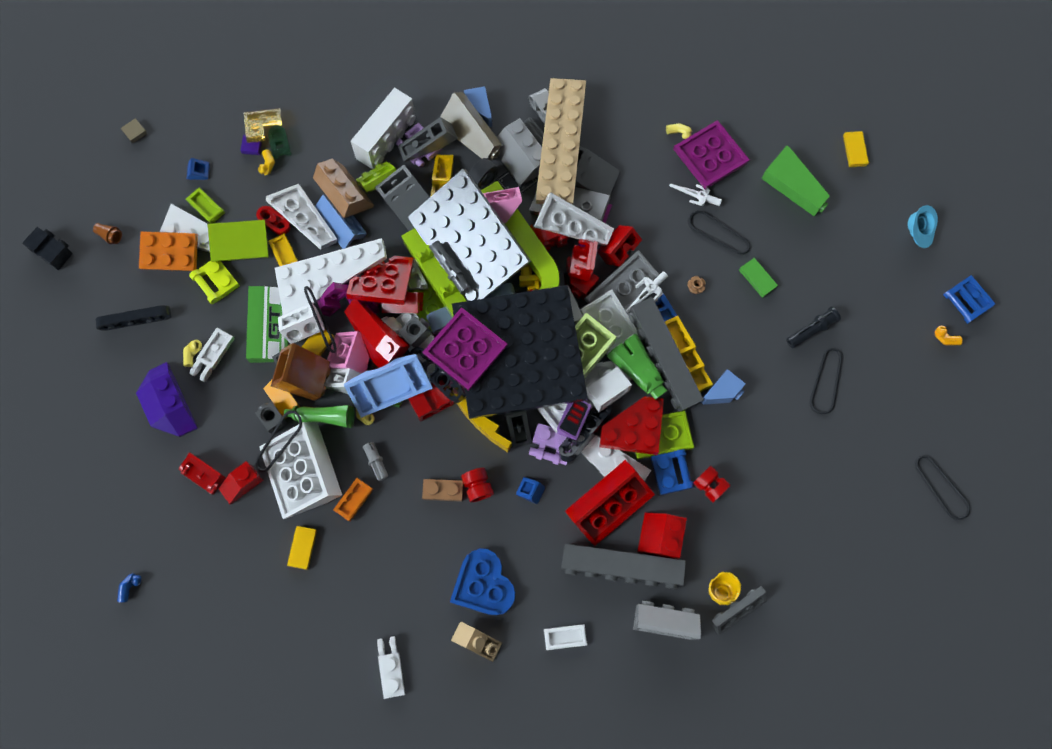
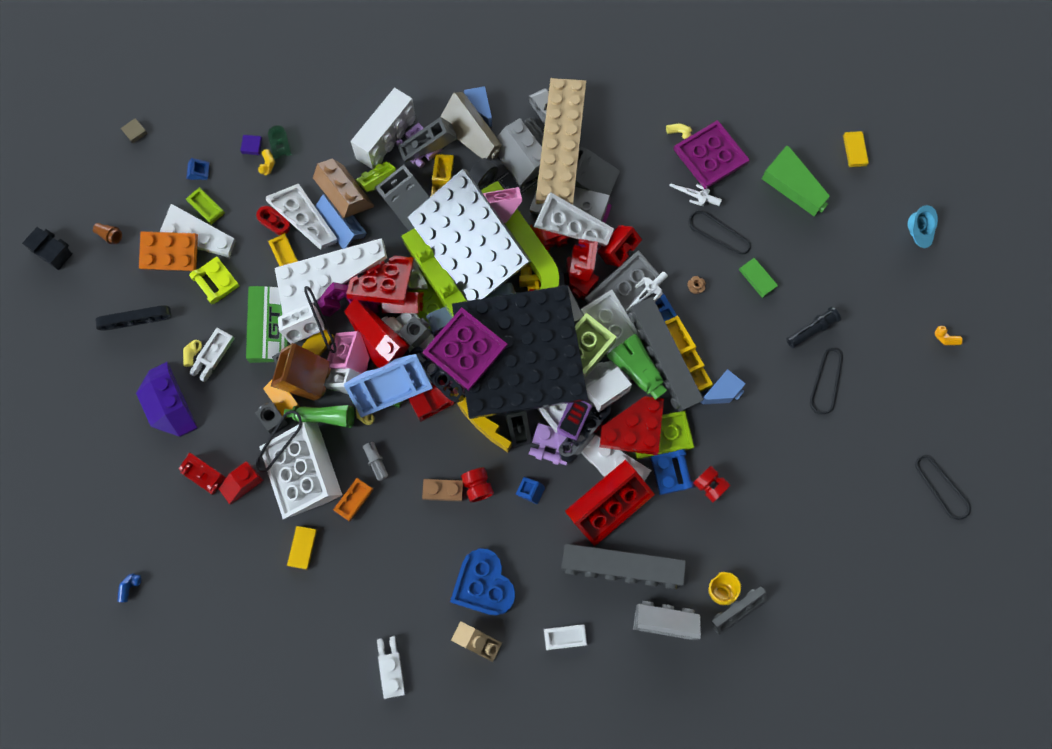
lime tile [207,220,269,262] -> none
clear yellow plate [244,108,282,143] -> none
dark grey pin [429,240,471,294] -> none
red slope [637,513,687,560] -> none
blue plate [943,275,995,324] -> none

